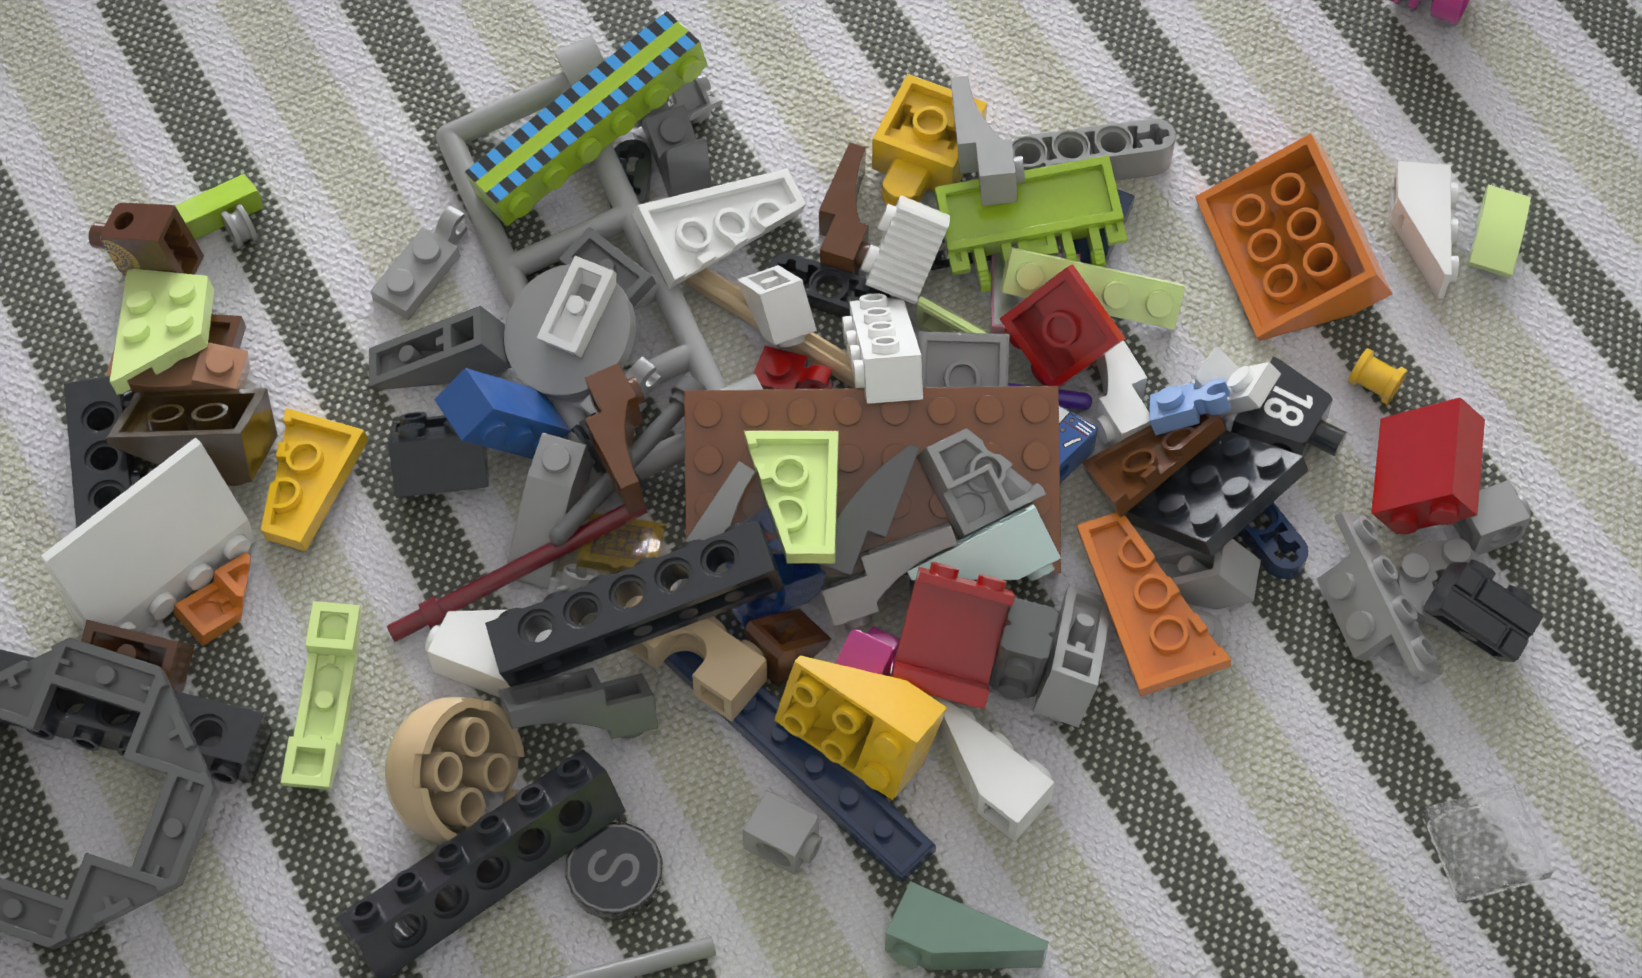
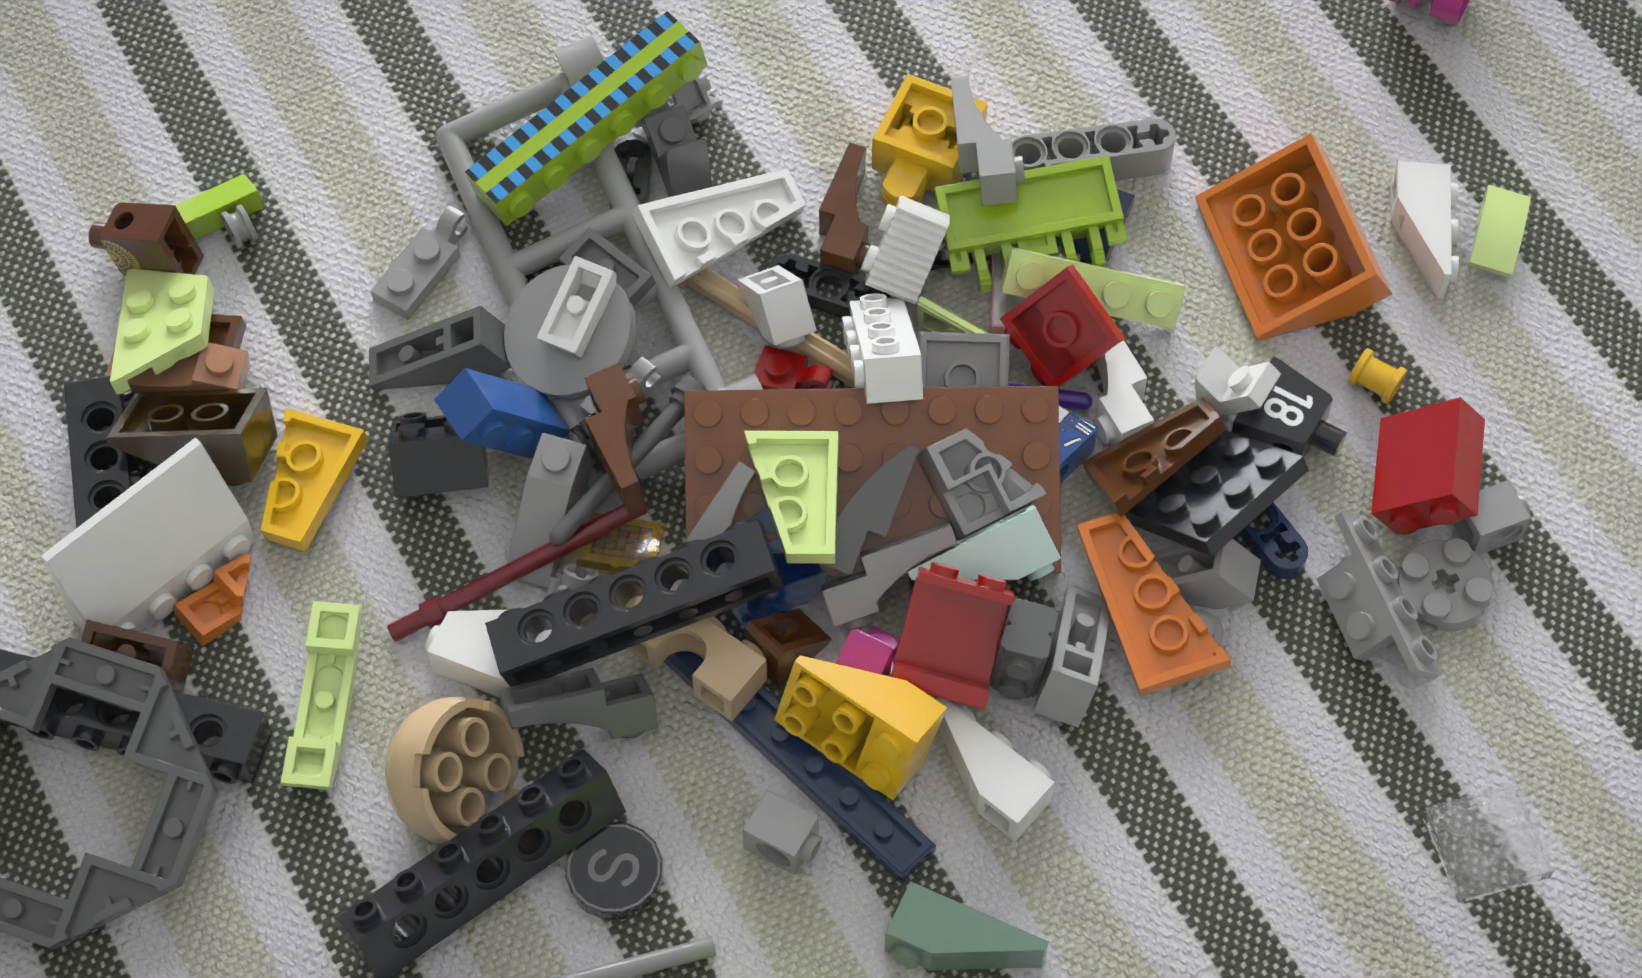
medium blue plate [1149,378,1231,435] -> none
black brick [1423,559,1543,662] -> none

